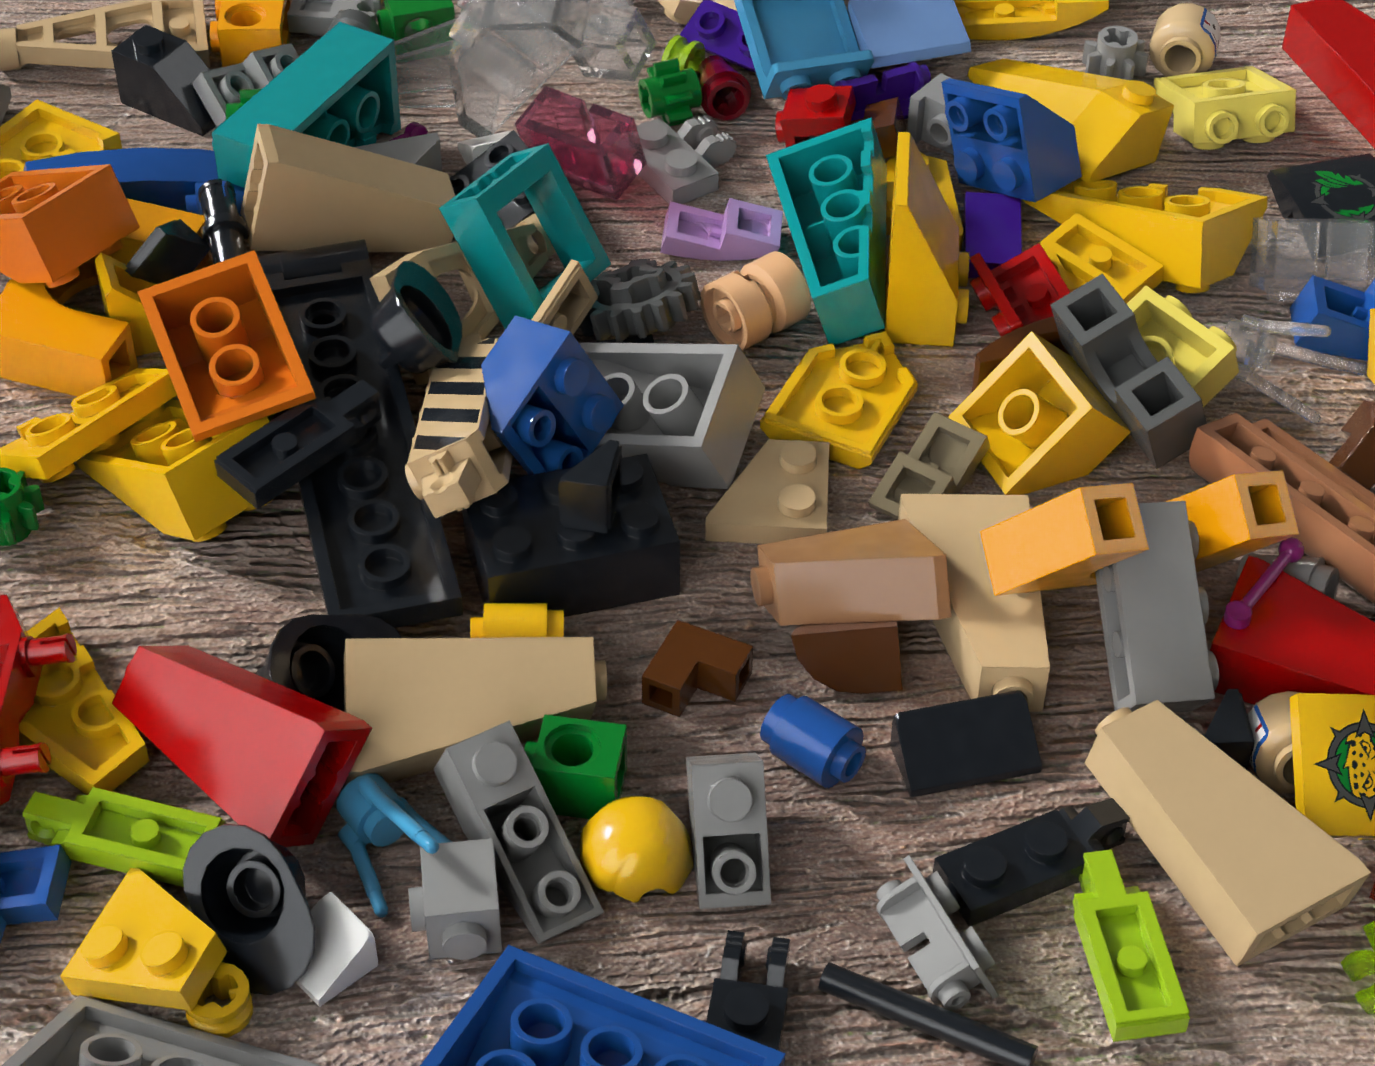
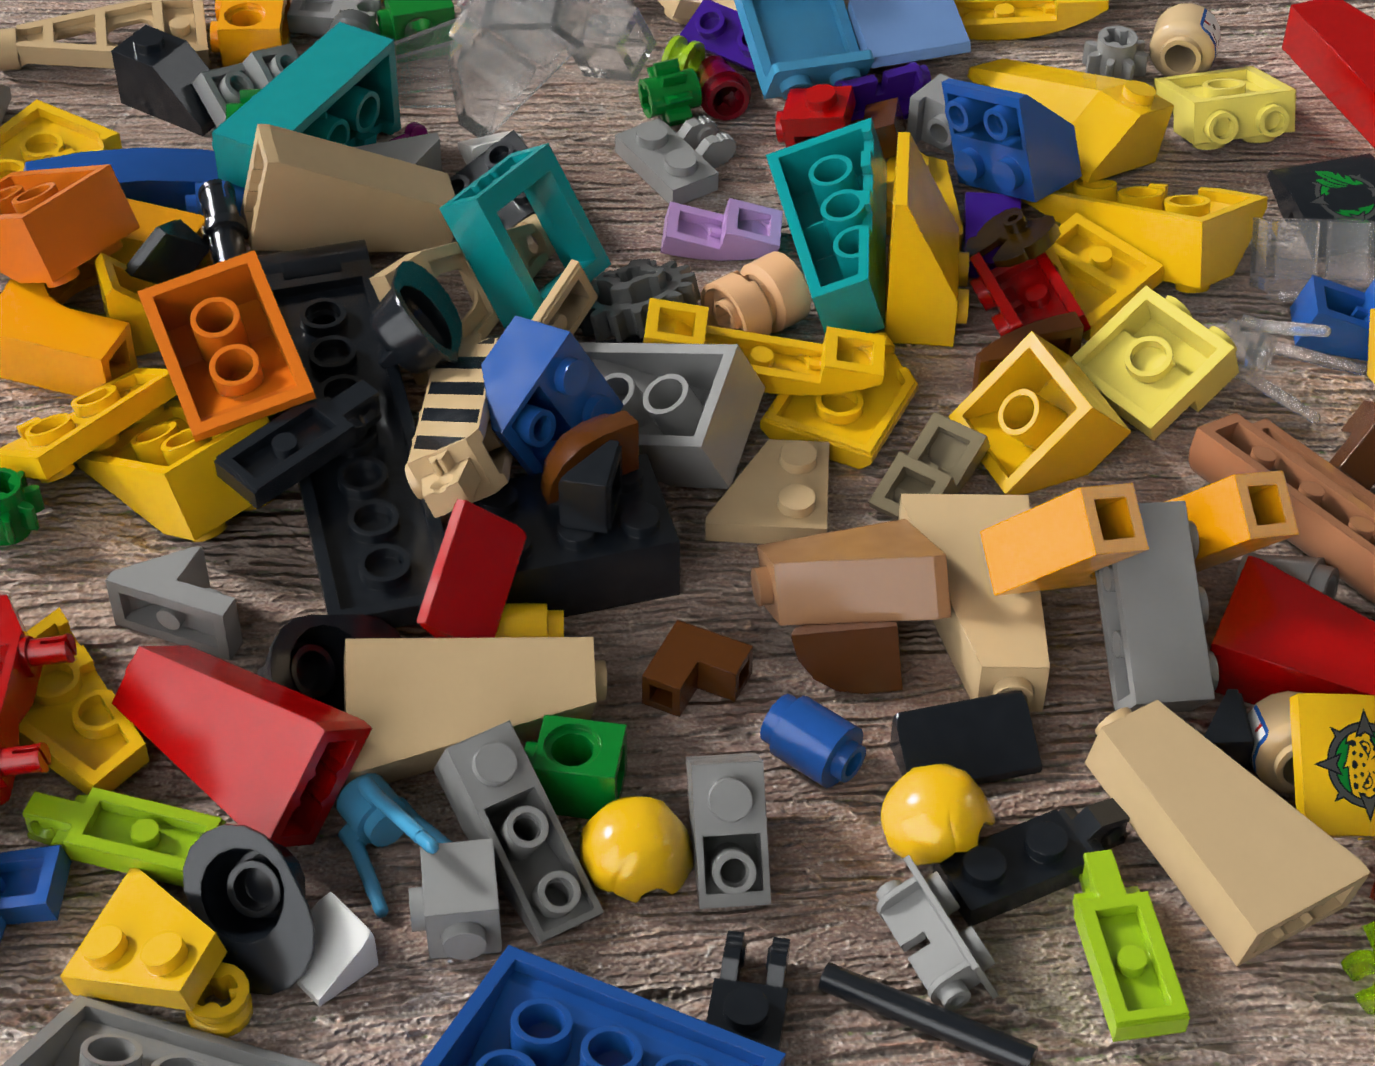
clear pink piece [515,86,647,201] -> none
dark grey arch [1050,273,1207,469] -> none
magenta hinge [1223,537,1304,629] -> none
none -> light grey slope [105,546,243,661]
none -> red slope [416,499,527,638]
none -> reddish brown brick [541,410,639,505]
none -> yellow slope [643,298,886,396]
none -> yellow hair [881,764,995,866]
none -> dark brown piece [965,207,1061,268]

